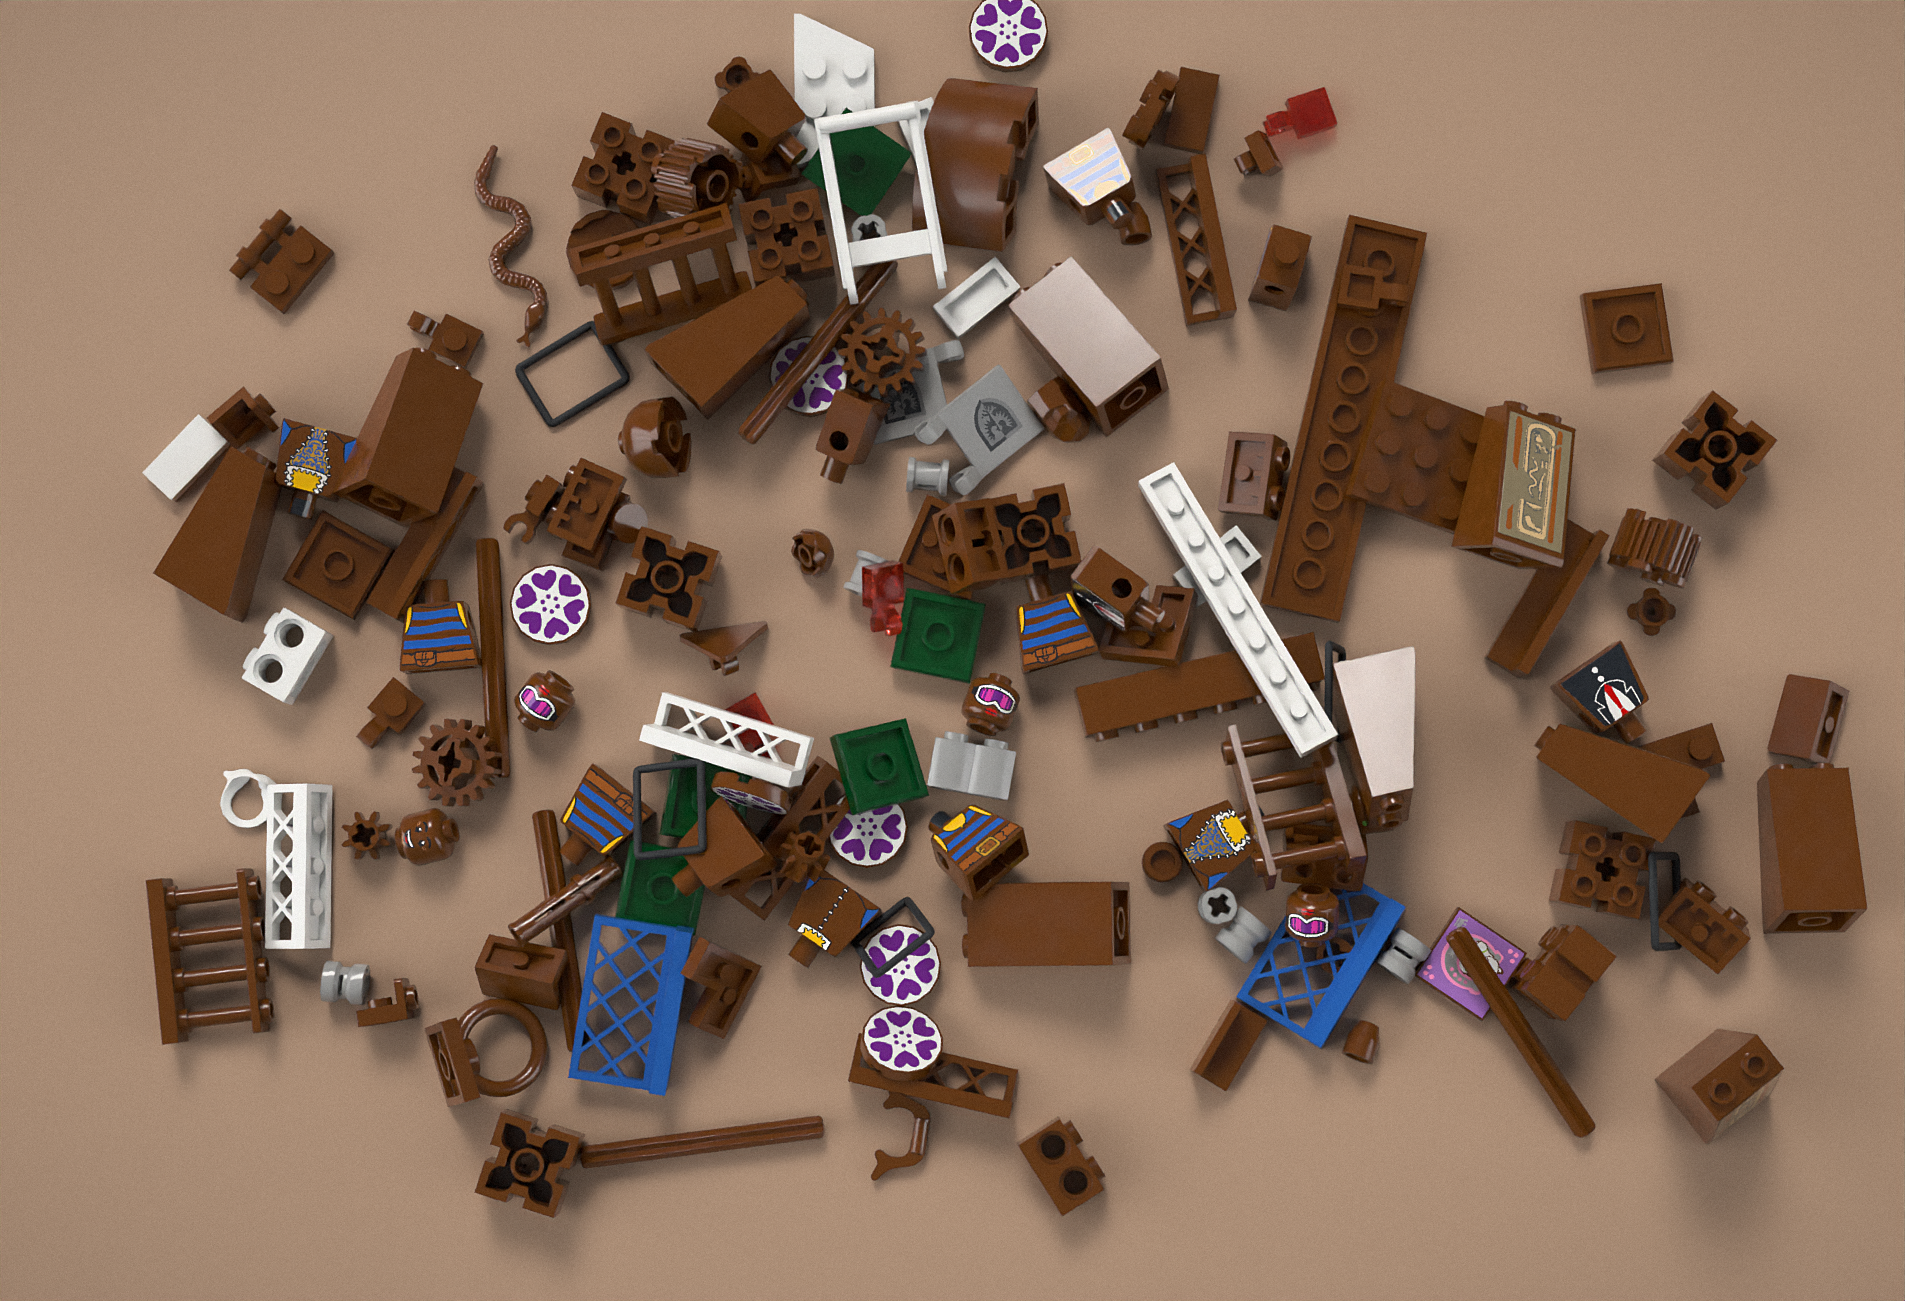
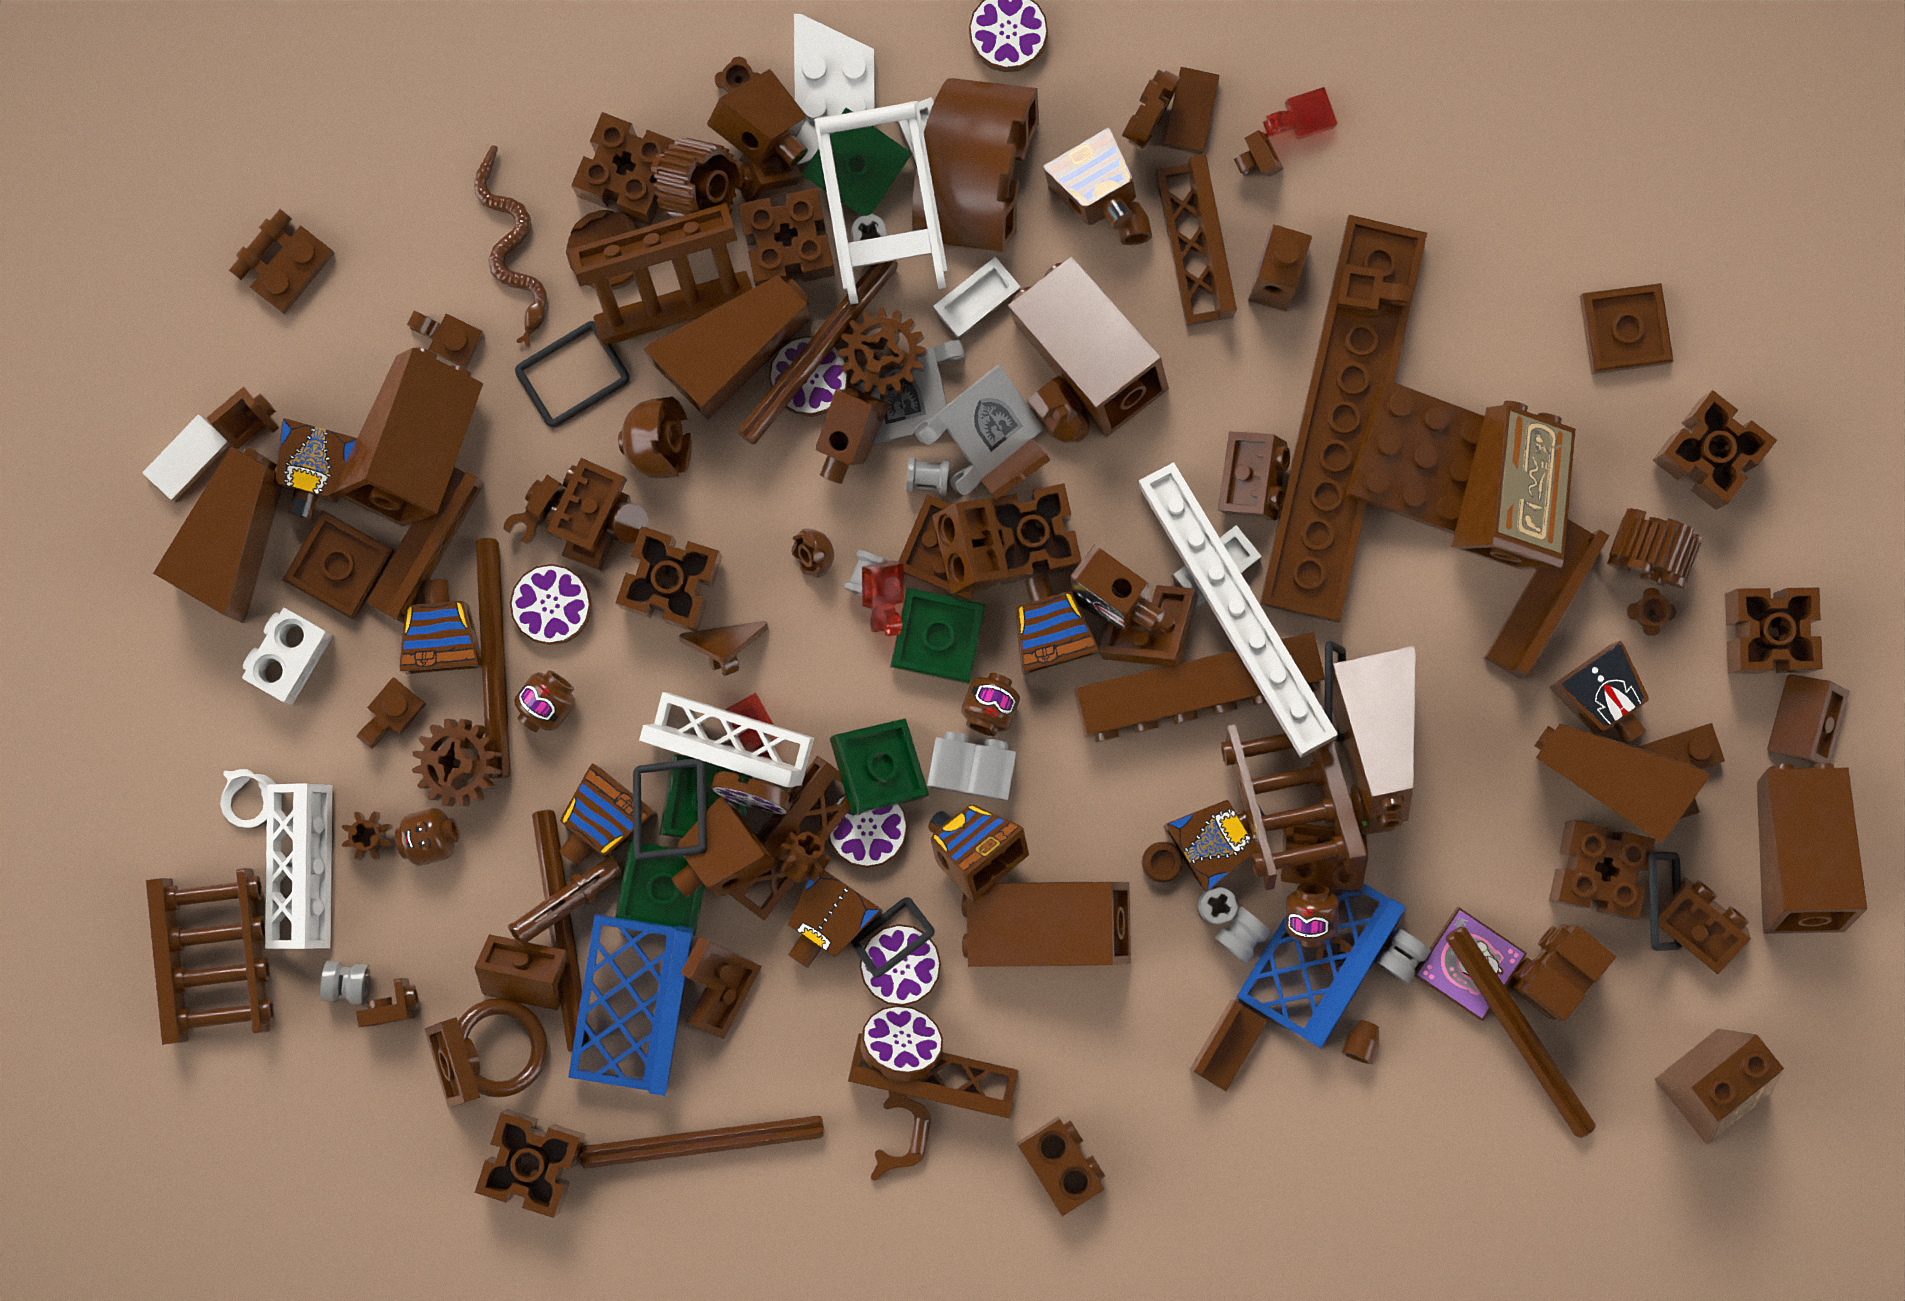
none -> reddish brown piece [981,438,1050,500]
none -> reddish brown brick [1725,587,1823,674]

